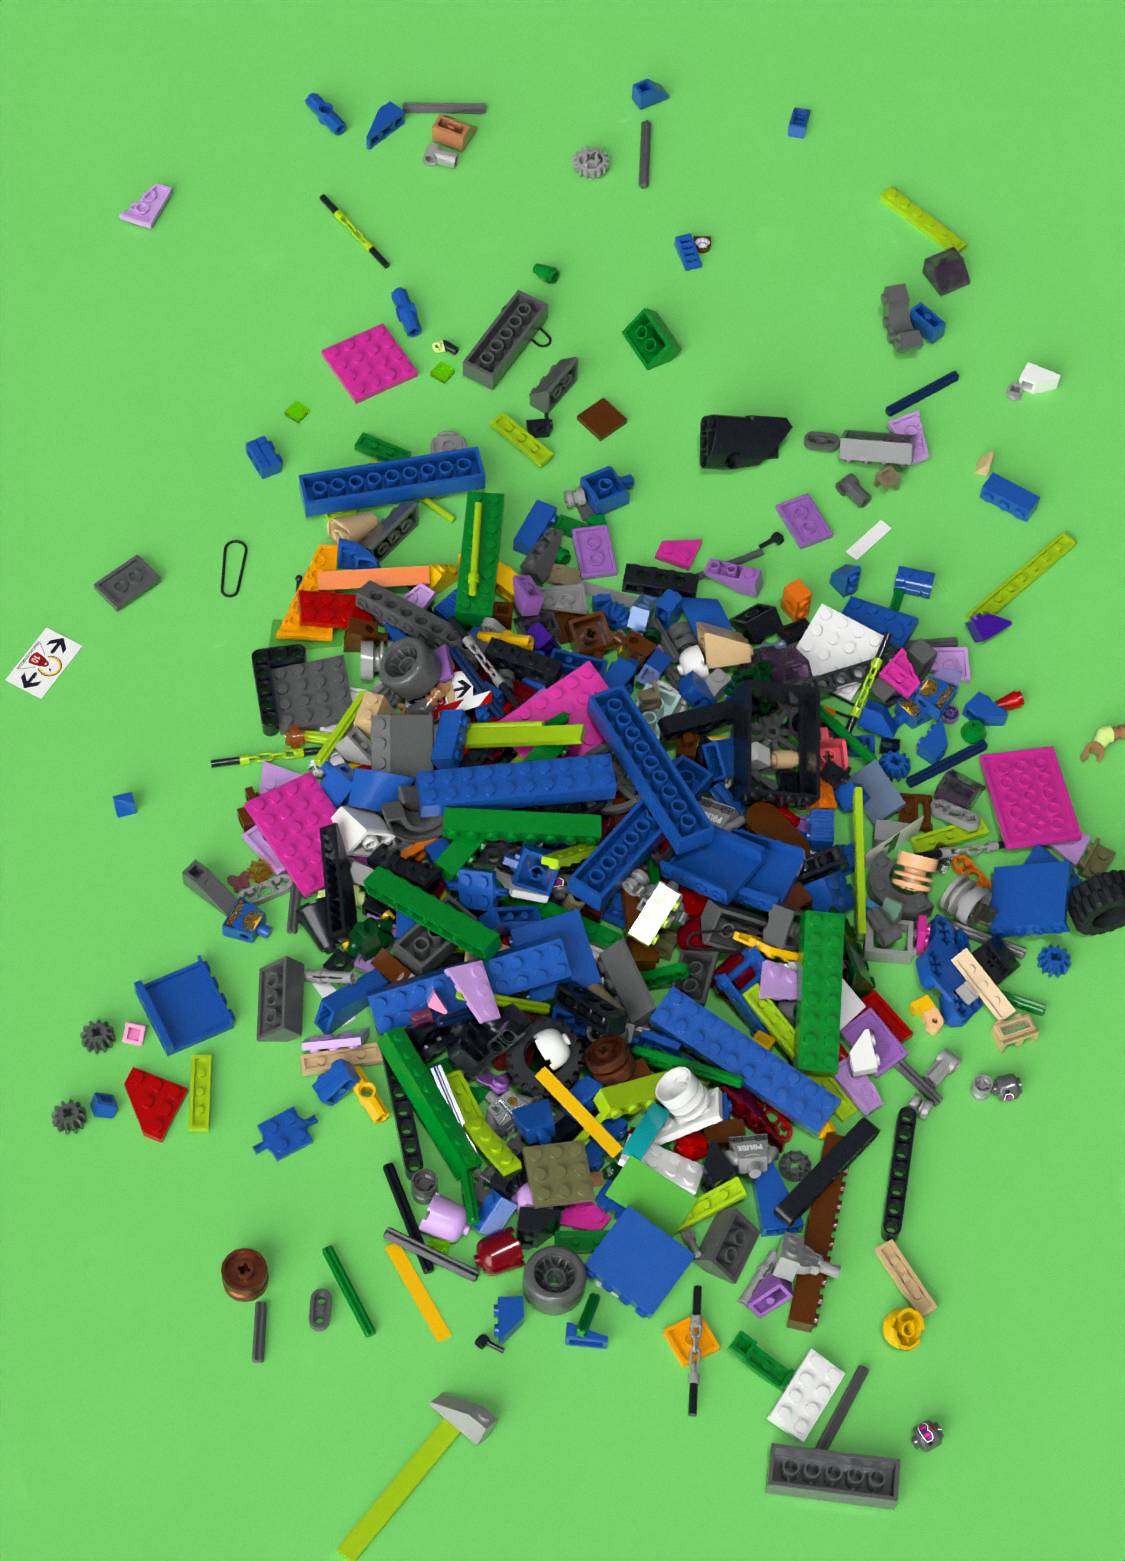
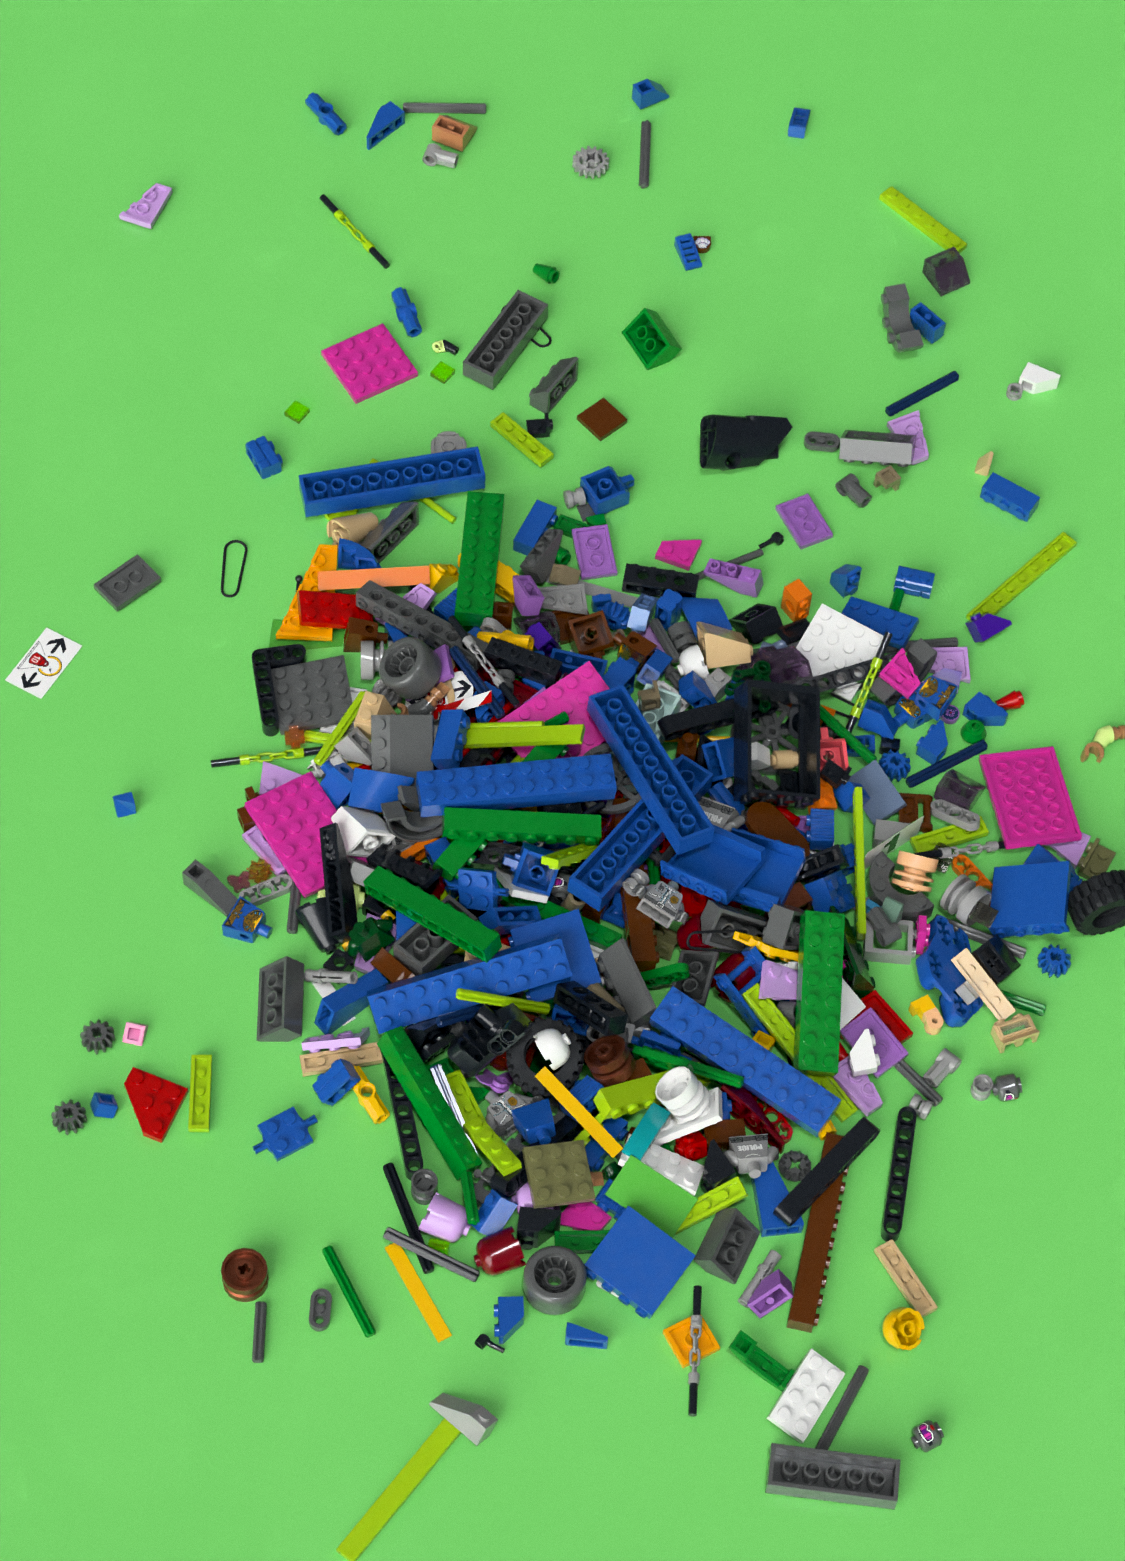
blue panel [134,955,235,1057] -> none
green plate [354,432,411,461] -> none
clear pink bush [410,1005,434,1028] -> none
bright pink slope [427,989,447,1014] -> none
lavender wing [444,960,501,1024] -> none
lime bar [468,502,482,596] -> none
green axle [575,1293,601,1338] -> none
brick [628,883,681,948] -> none
dark green plate [643,627,662,645] -> none
light grey piece [680,1229,701,1258] -> none
light grey brick [773,1231,841,1282] -> none
white sticker [846,520,892,560] -> none

